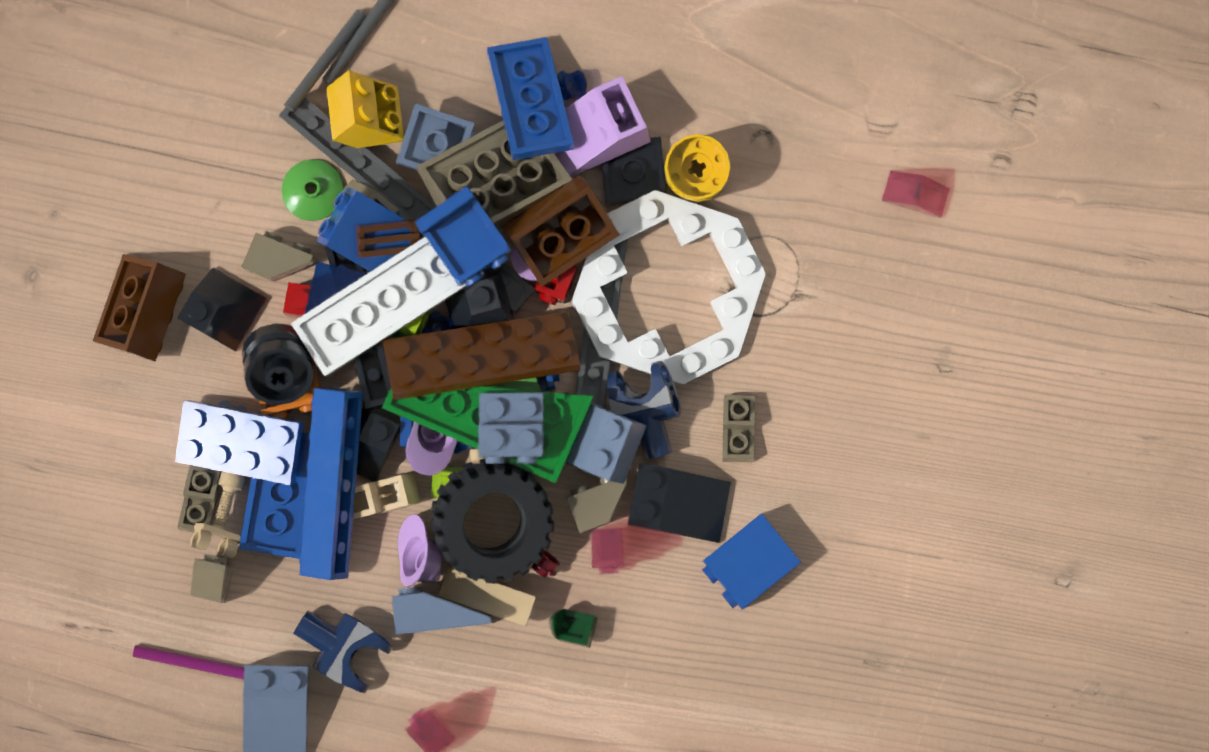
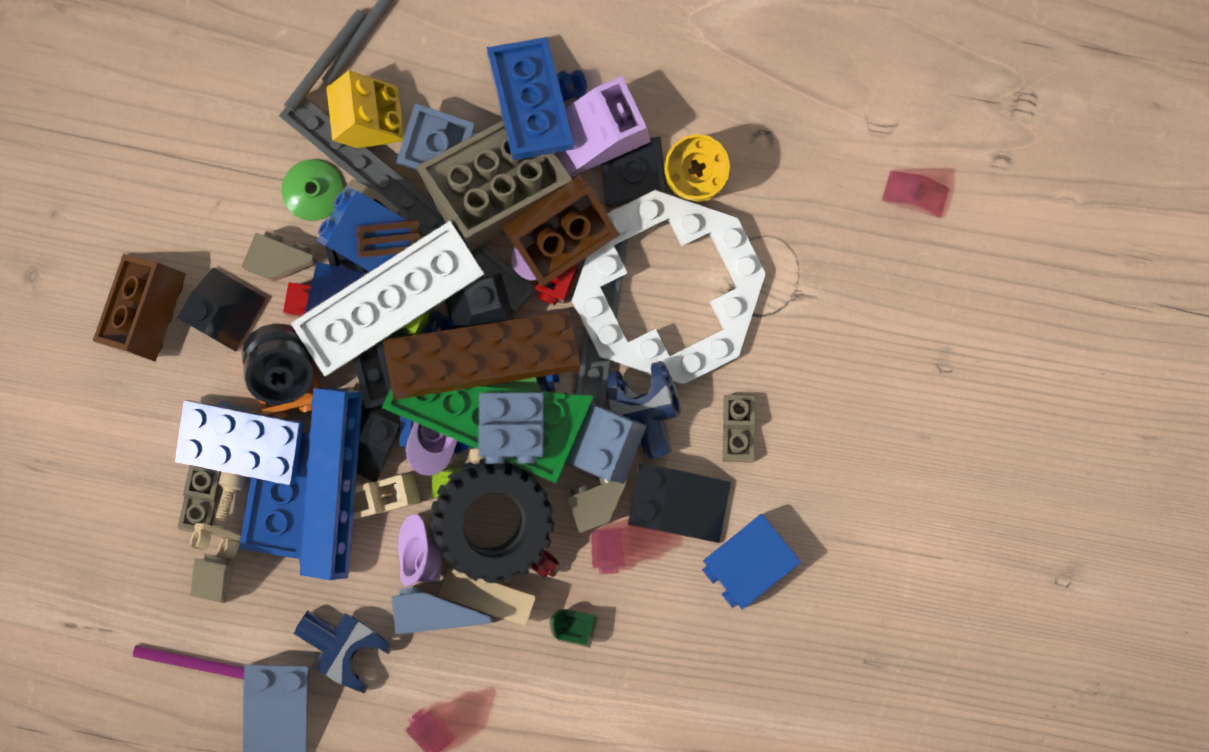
blue panel [415,186,512,287] -> none

